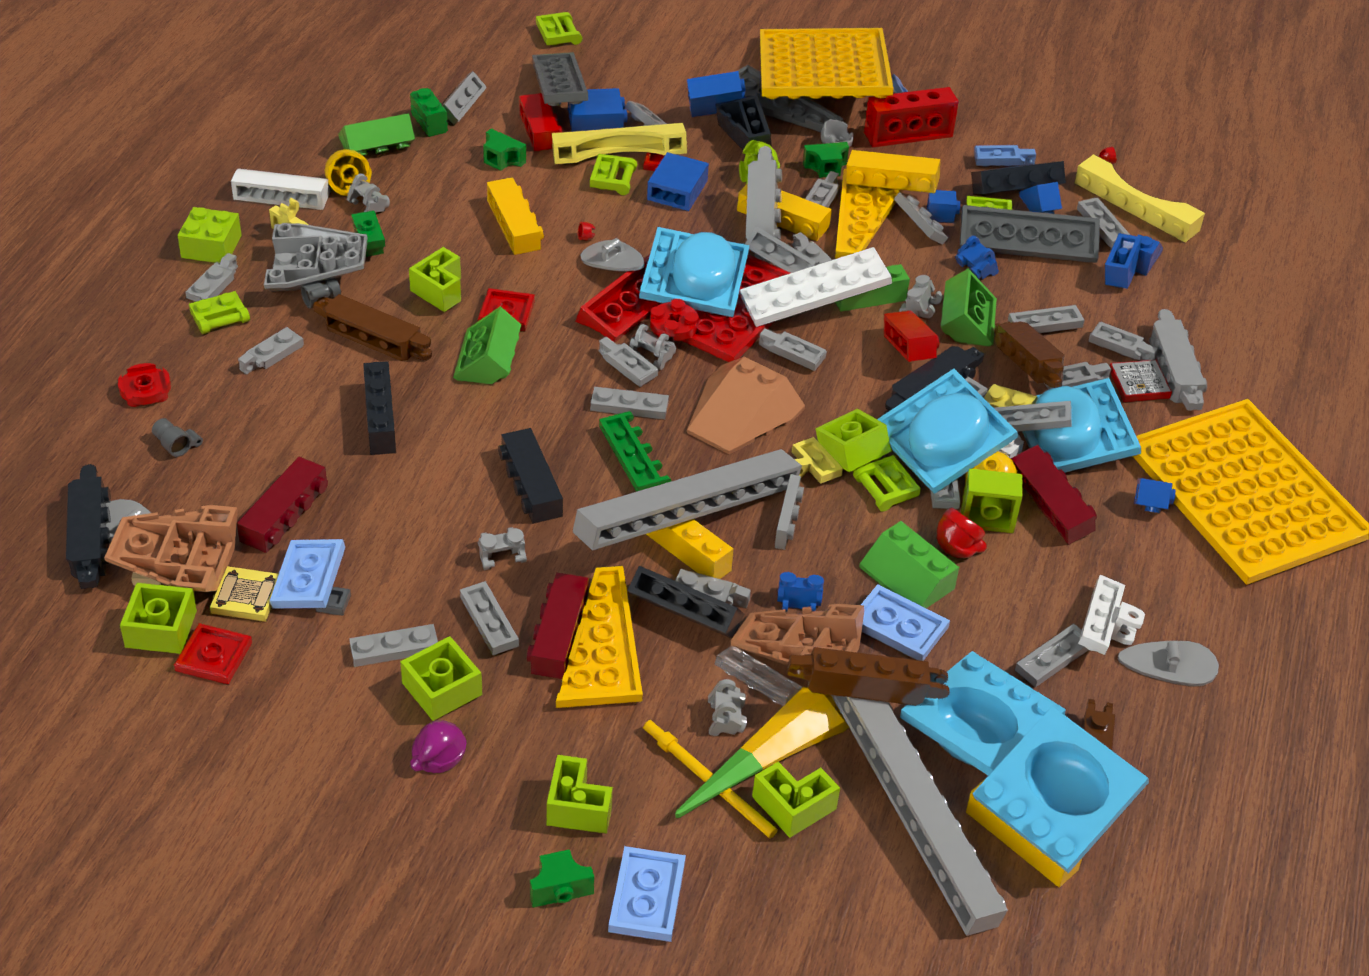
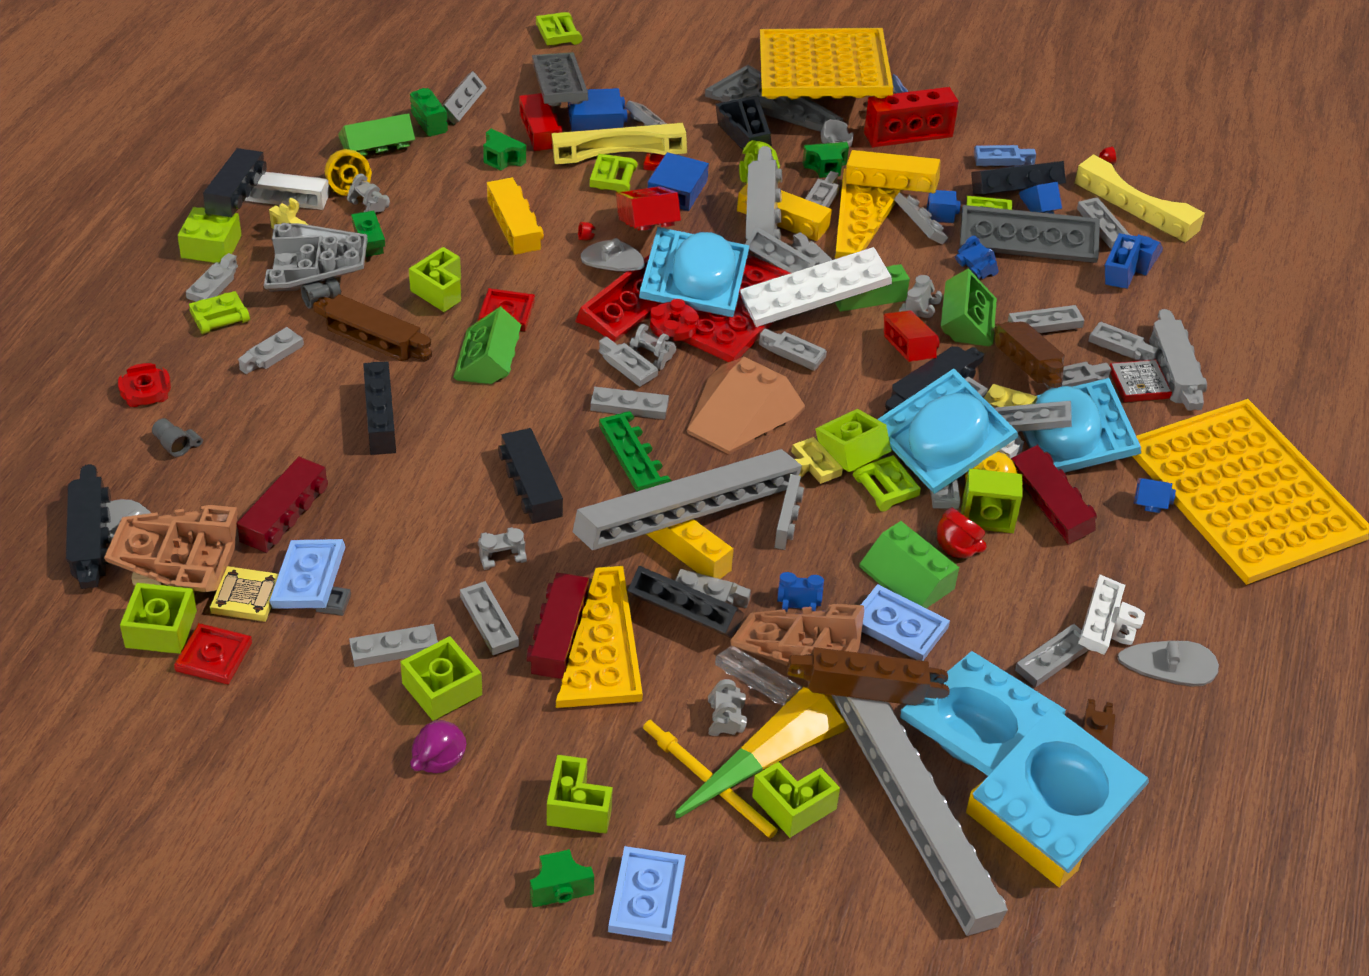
blue brick [687,71,746,117] -> none
none -> black brick [203,148,267,217]
none -> red brick [616,186,681,230]

